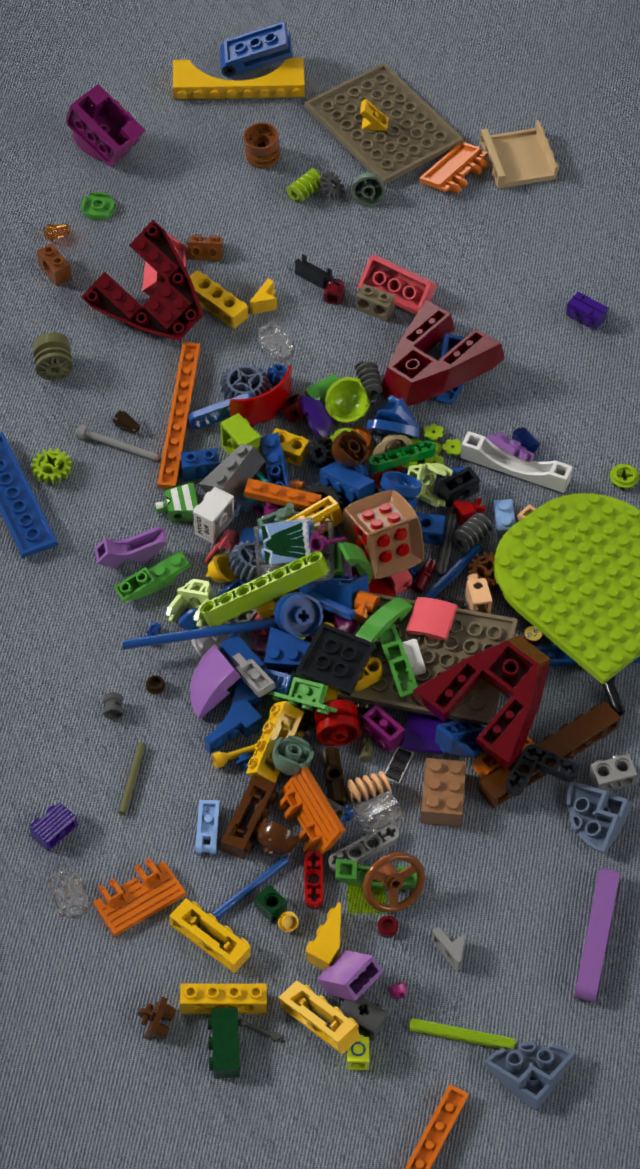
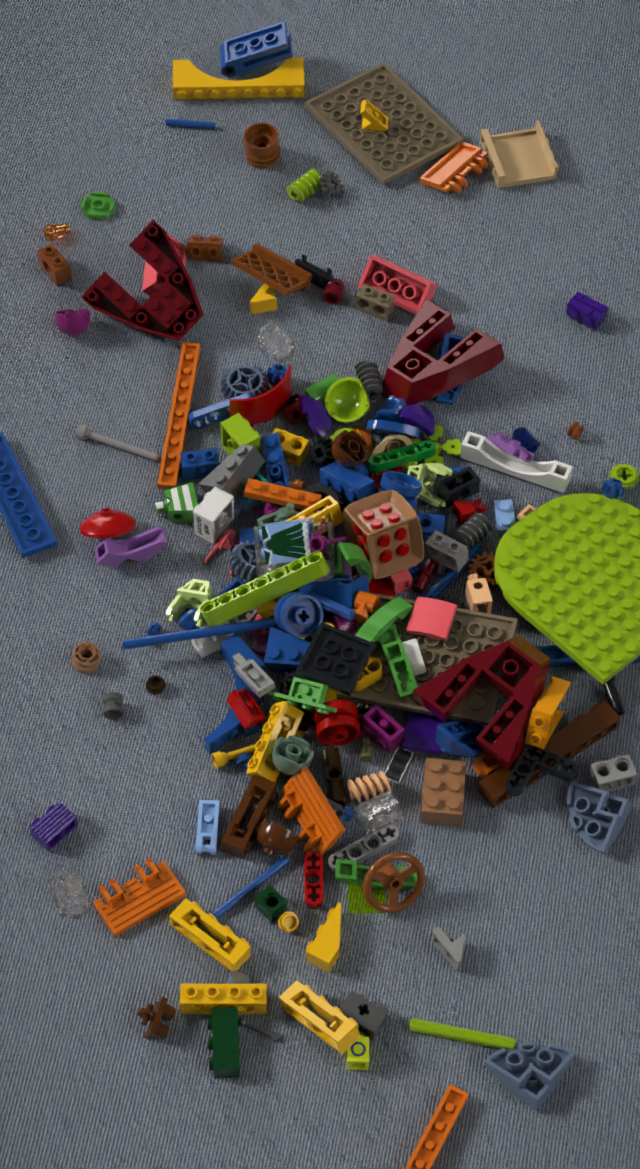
lime gear [31,448,72,485] -> none
olive wheel [32,332,73,380] -> none
magenta brick [65,84,146,166] -> none
dark brown cone [112,410,140,435] -> none
bright green slope [114,550,191,603] -> none
olive bar [118,742,146,815] -> none
yellow brick [190,270,248,329] -> none
medium lavender brick [190,644,241,719] -> none
yellow piece [205,553,240,584] -> none
blue slope [261,668,294,695] -> none
medium lavender brick [317,950,384,1001] -> none
sand green cylinder [351,172,385,208] -> none
dark red tile [377,916,398,938] -> none
dark pink hinge [388,982,407,1000] -> none
tile [523,625,543,645] -> none
medium lavender beam [574,867,620,1003] -> none
none -> magenta cylinder [54,309,90,337]
none -> medium nougat wheel [72,642,101,673]
none -> red dish [80,508,137,539]
none -> blue bar [166,119,216,129]
none -> red slope [227,689,267,729]
none -> sand blue tile [227,971,250,984]
none -> dark orange fence [231,243,313,296]
none -> dark purple brick [400,403,435,437]
none -> light grey brick [425,530,469,573]
none -> light orange door [525,676,571,749]
none -> dark orange bush [567,421,584,440]
none -> blue gear [601,478,625,499]

